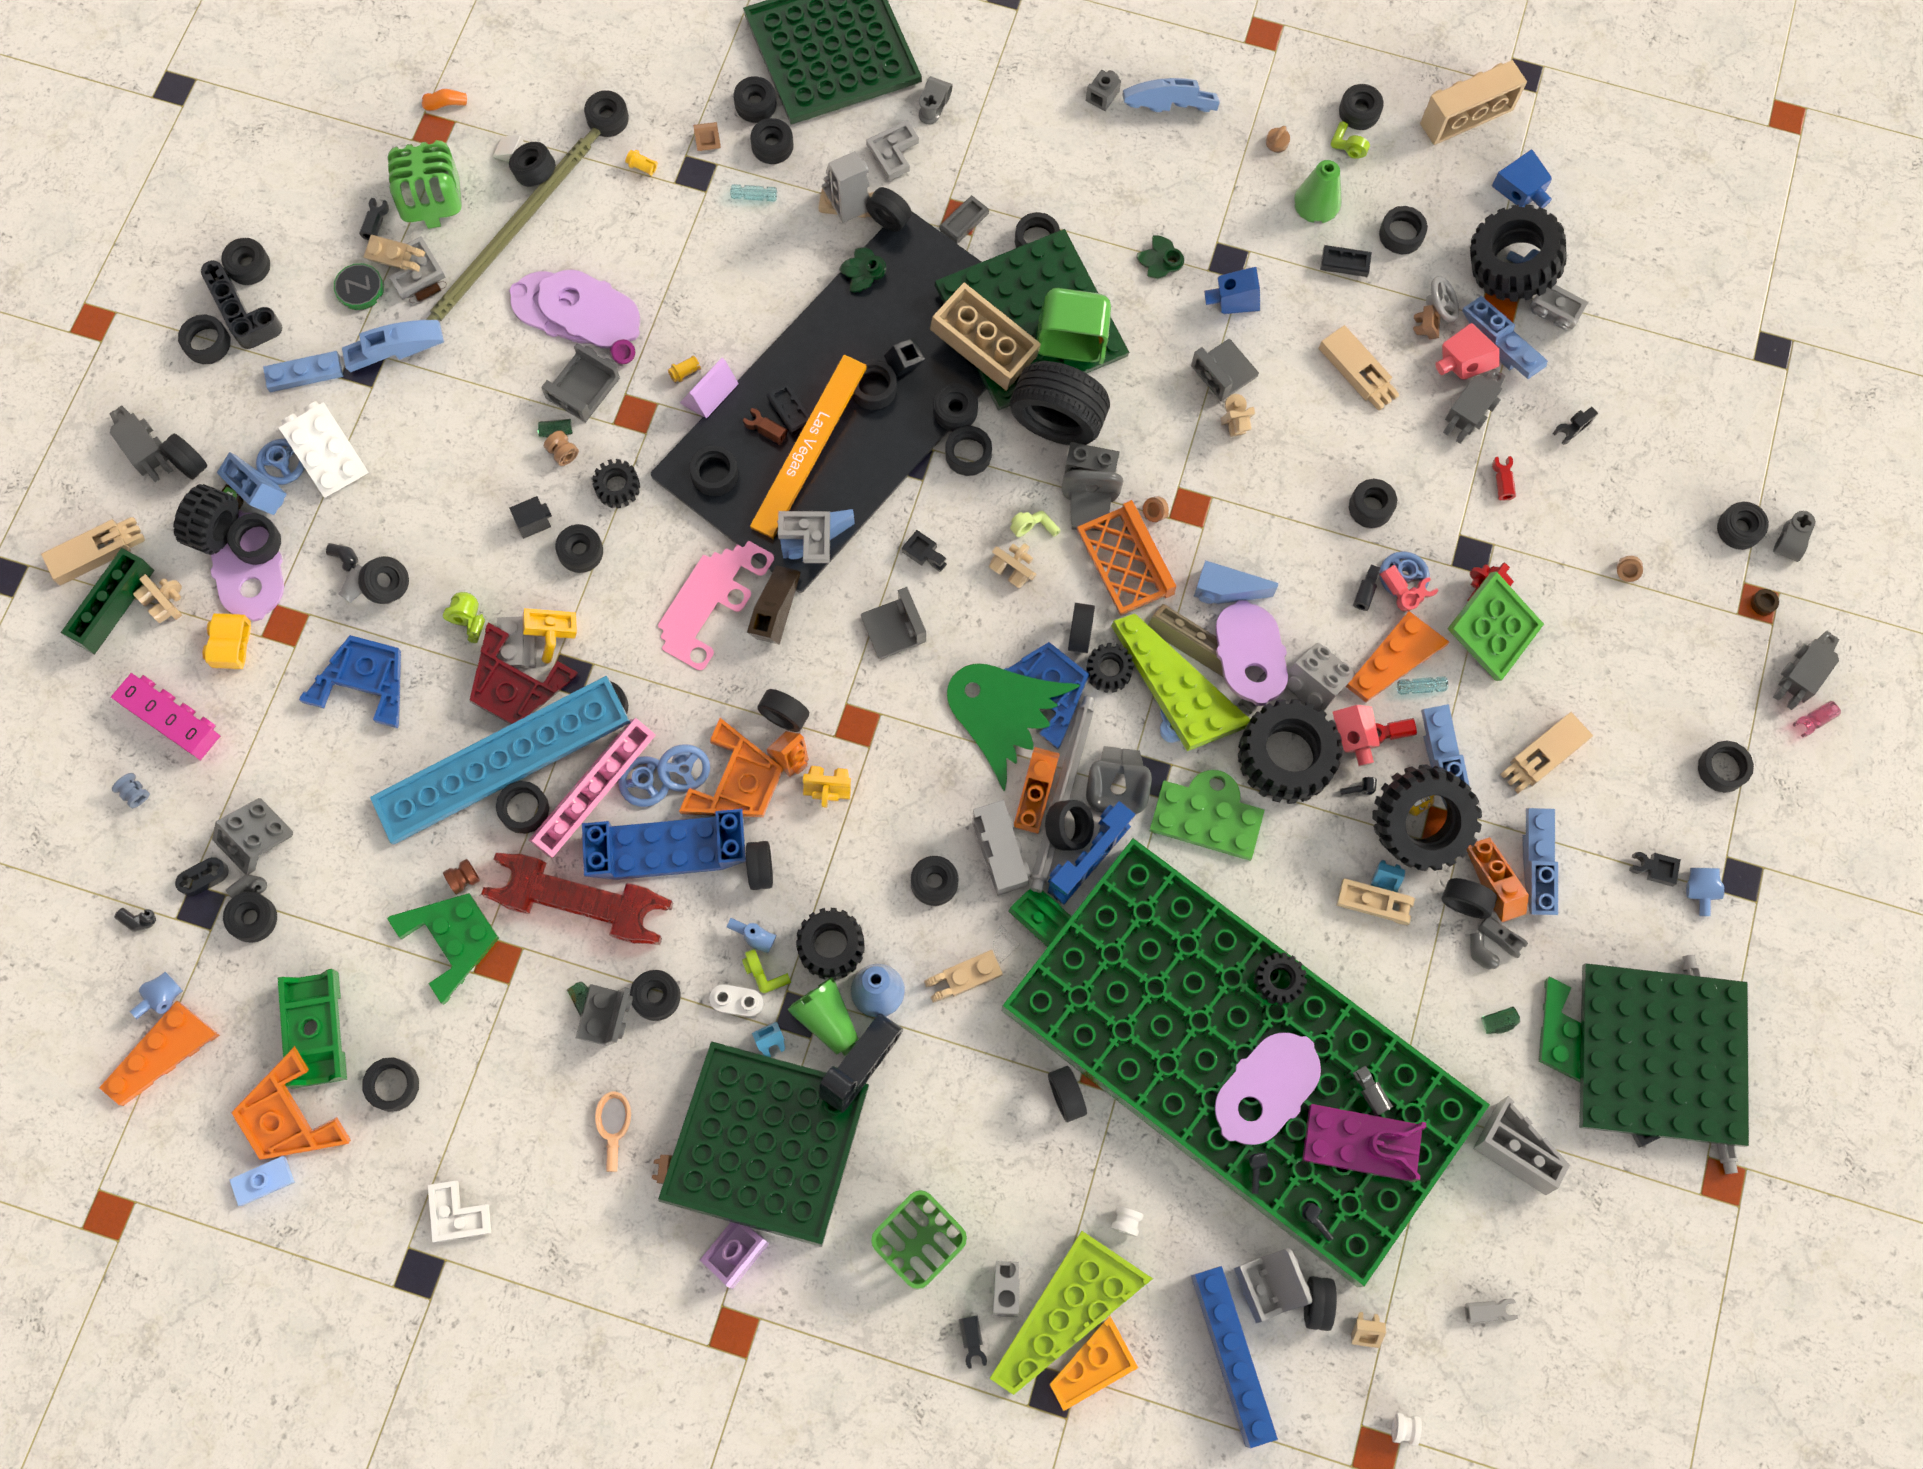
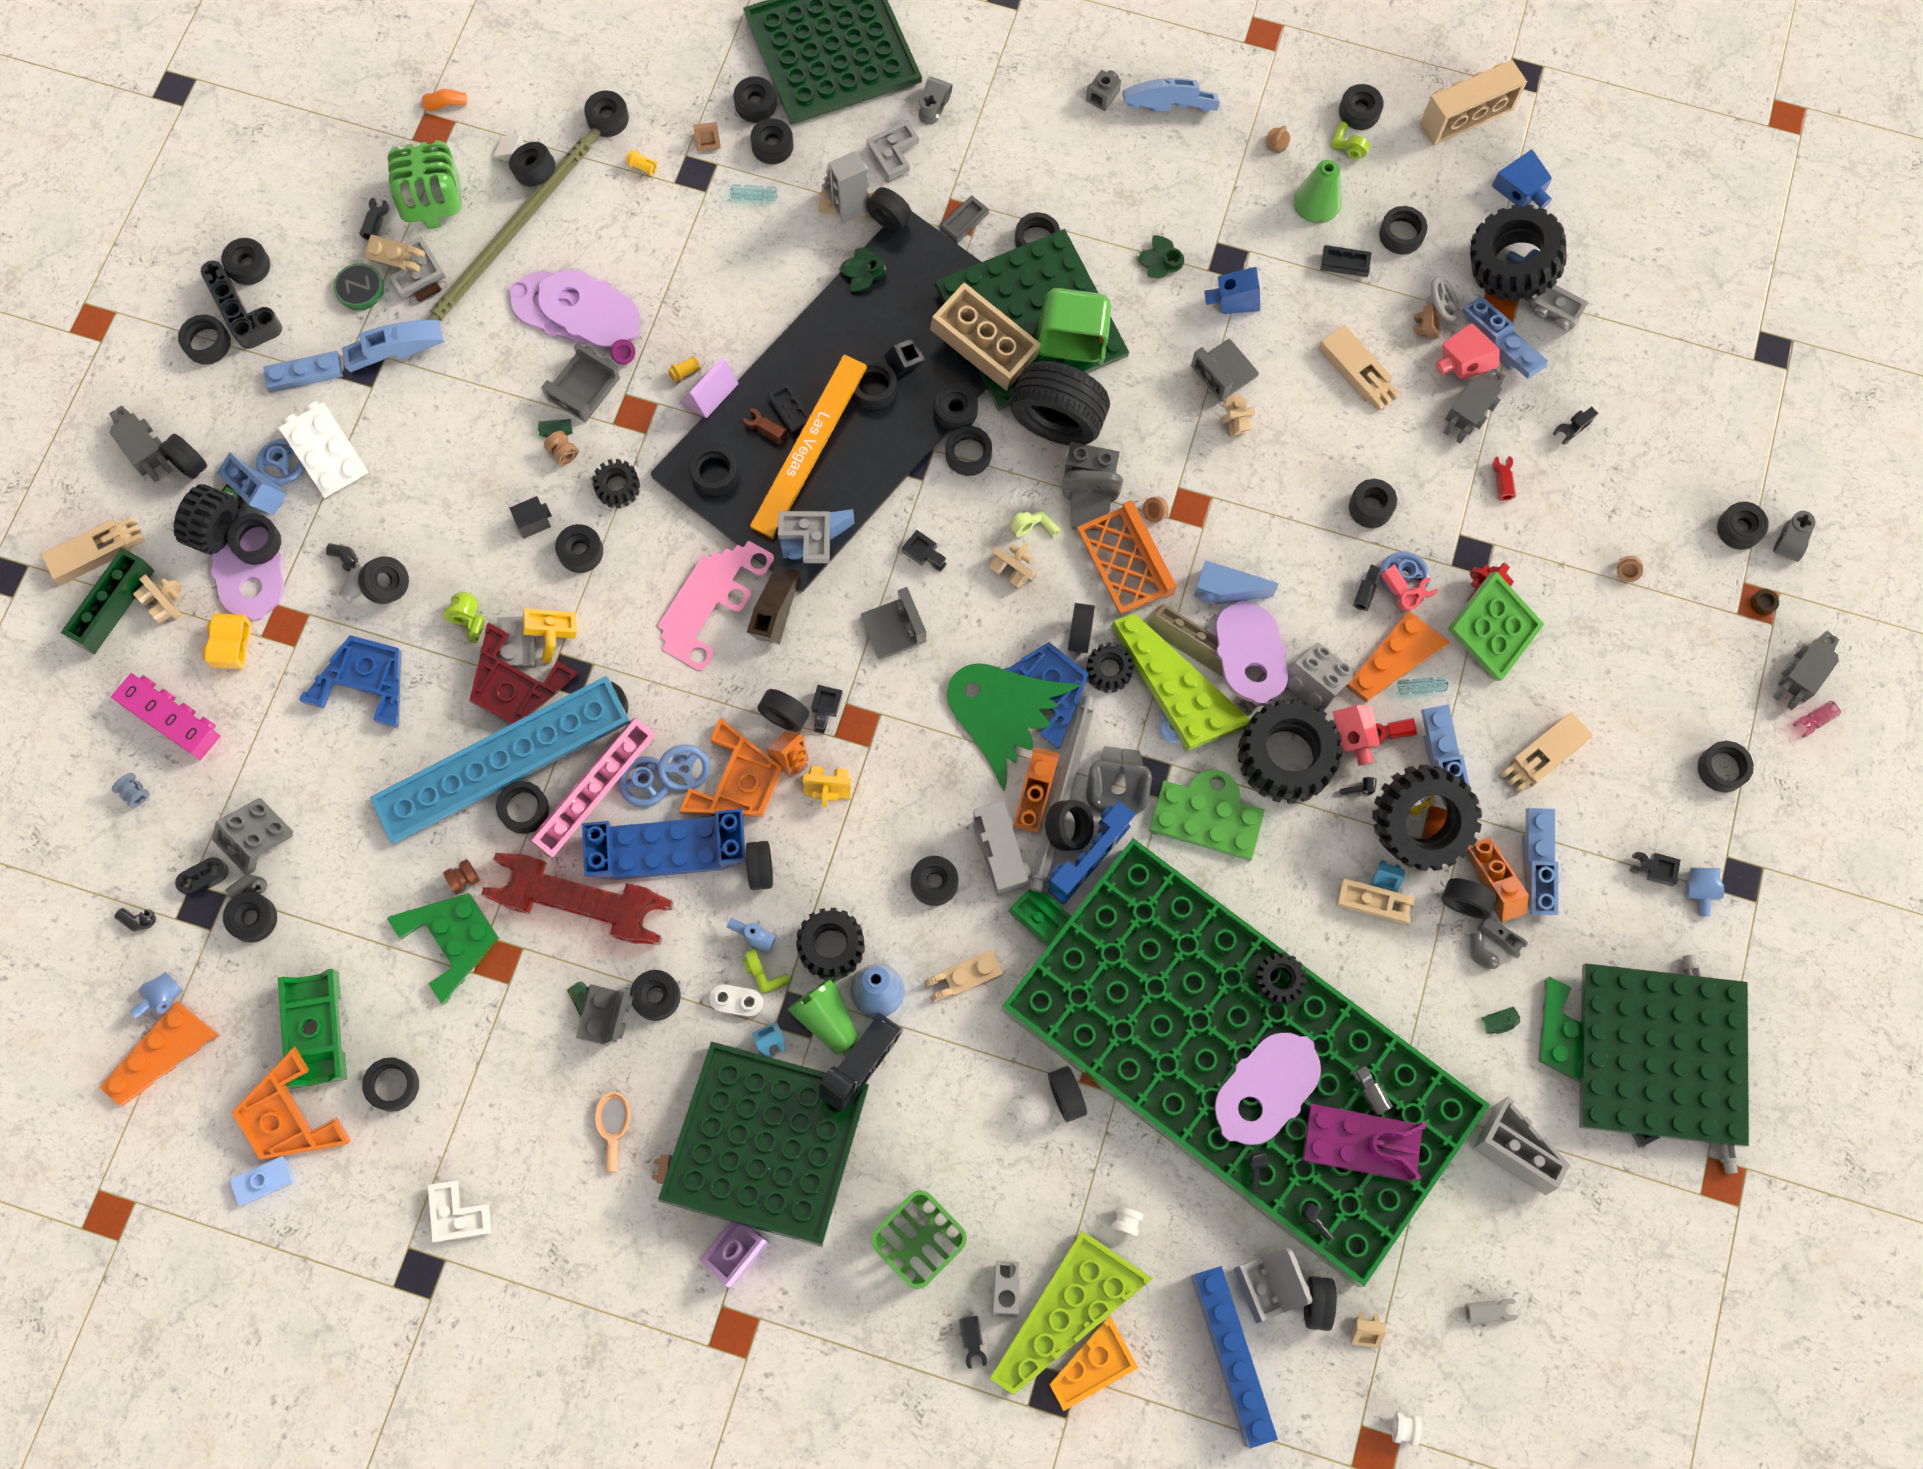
none -> black plate [811,685,843,734]

